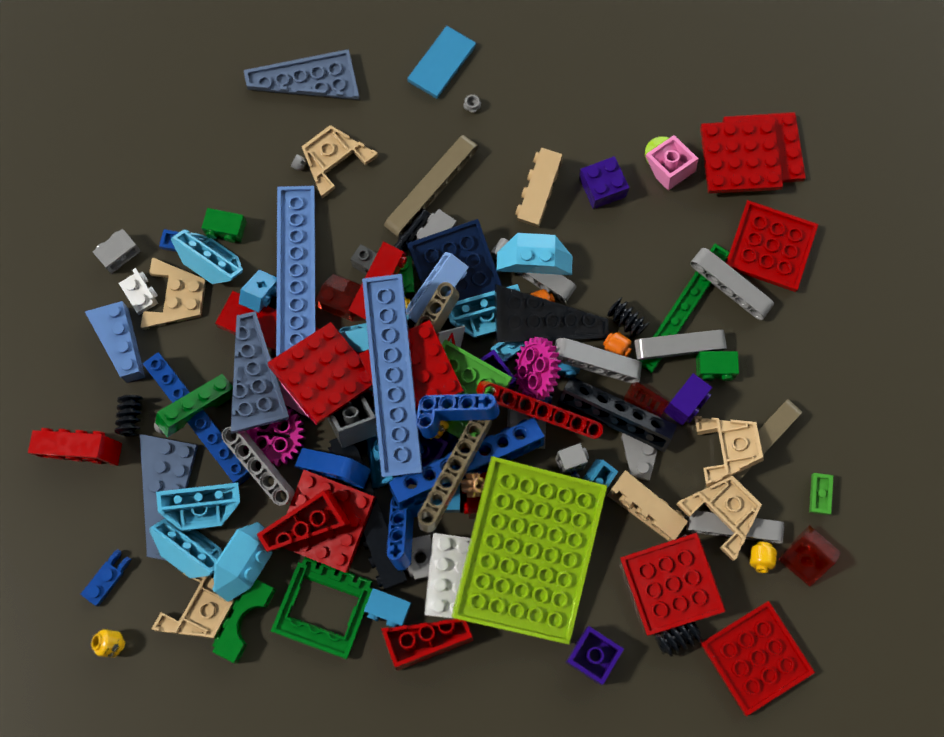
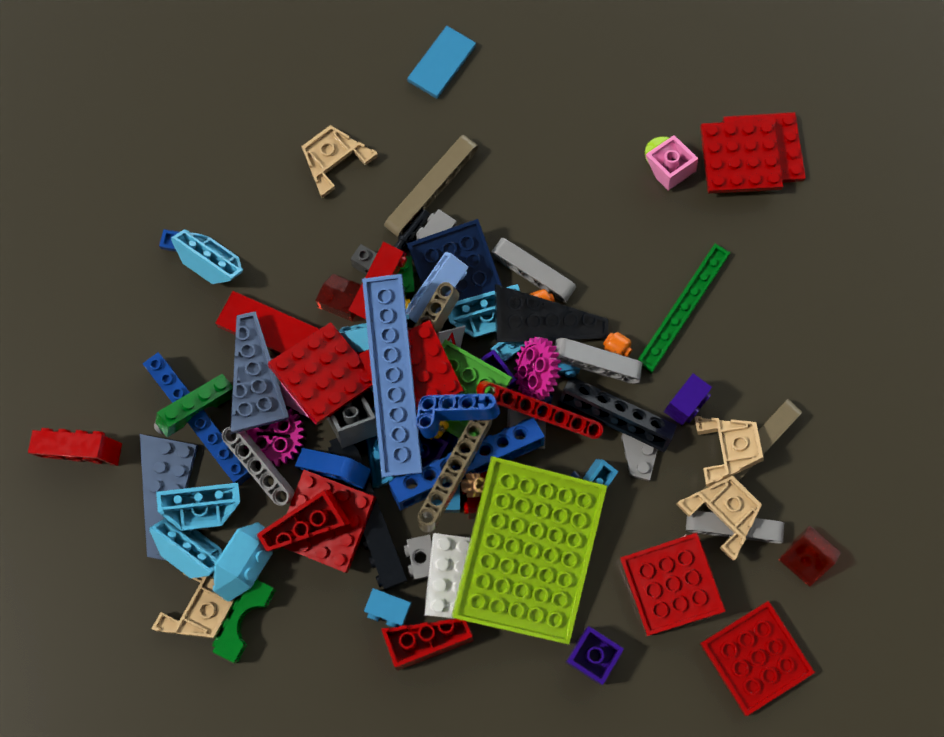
blue hinge [80,549,131,607] -> none
medium blue wedge [85,301,145,383] -> none
yellow head [91,629,125,658] -> none
light grey brick [92,229,141,274] -> none
black piece [114,395,143,437] -> none
white bracket [119,268,158,315] -> none
tan wing [141,258,206,330] -> none
green brick [201,208,247,243] -> none
dark azure brick [239,270,277,313] -> none
sand blue wing [244,49,360,100] -> none
green hinge [271,557,372,660] -> none
medium blue plate [276,186,316,357] -> none
light grey hinge [291,154,306,170] -> none
blue beam [387,497,426,570] -> none
light grey plate [463,95,481,112] -> none
medium azure wedge [496,233,573,275] -> none
tan wedge [515,147,563,227] -> none
light grey brick [555,443,589,475] -> none
dark purple brick [579,156,629,209] -> none
black piece [607,297,650,338] -> none
tan wedge [607,470,688,541] -> none
clear red slope [624,382,668,417] -> none
light grey beam [634,330,727,360] -> none
black piece [655,621,702,657] -> none
light grey beam [690,248,774,320] -> none
green brick [696,351,739,381] -> none
red plate [726,200,818,292] -> none
yellow head [749,542,777,573] -> none
bright green plate [809,473,833,515] -> none

